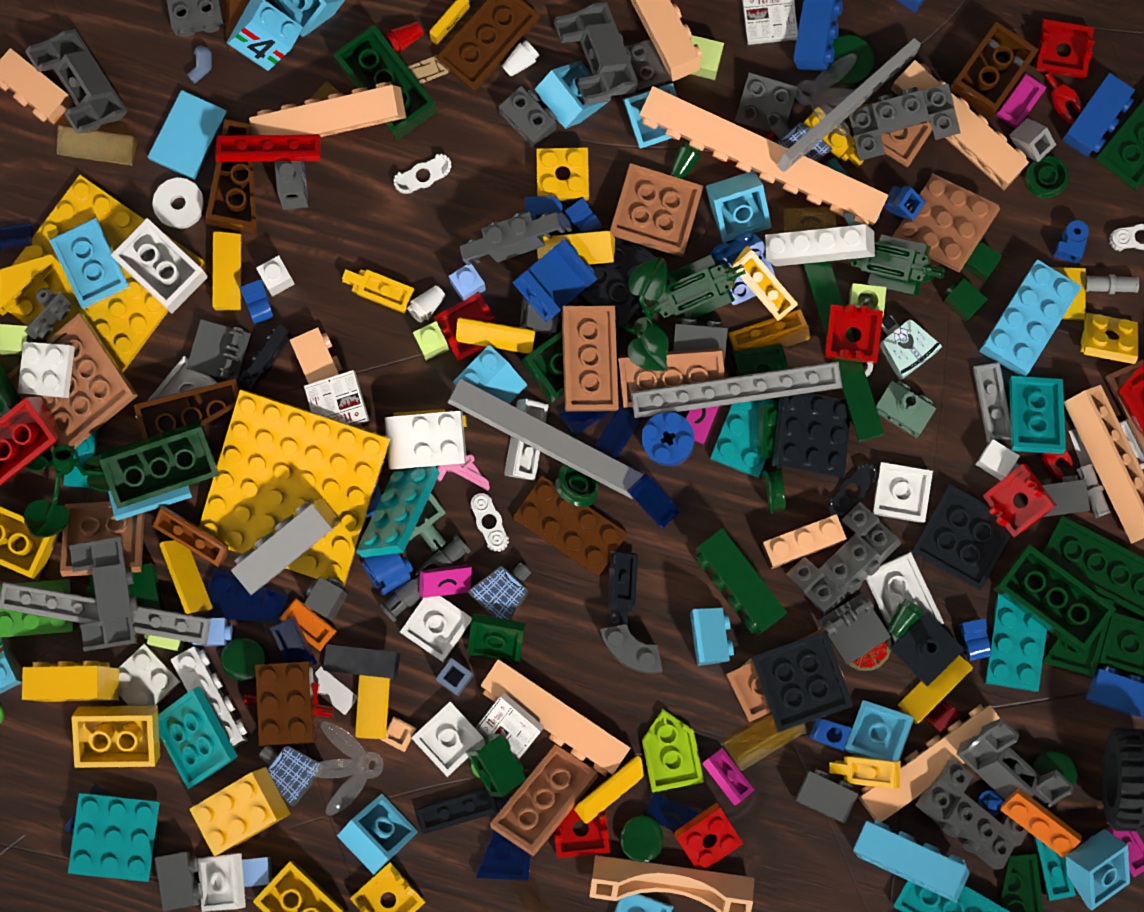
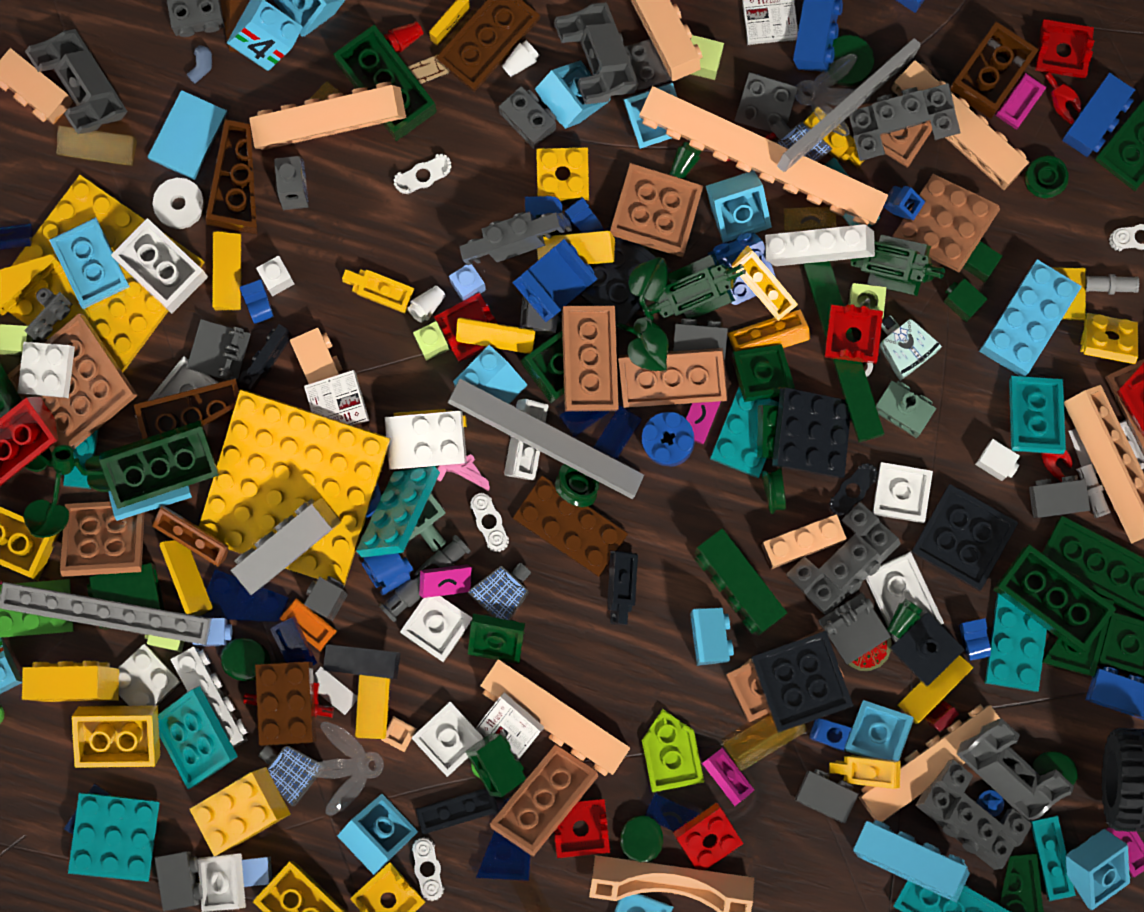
dark grey bracket [69,537,138,651] -> none
red tile [216,135,321,162] -> none
sand blue brick [435,658,474,697] -> none
yellow slope [574,756,644,824] -> none
dark grey brick [600,624,663,674] -> none
clear blue tile [627,473,680,529] -> none
light grey tile [631,362,843,418] -> none
light grey tile [973,362,1011,443] -> none
red piece [983,464,1057,538] -> none
orange plate [1000,788,1082,858] -> none
light grey brick [1009,118,1056,162] -> none
blue leg [1053,220,1089,264] -> none
none -> white piece [412,837,444,901]

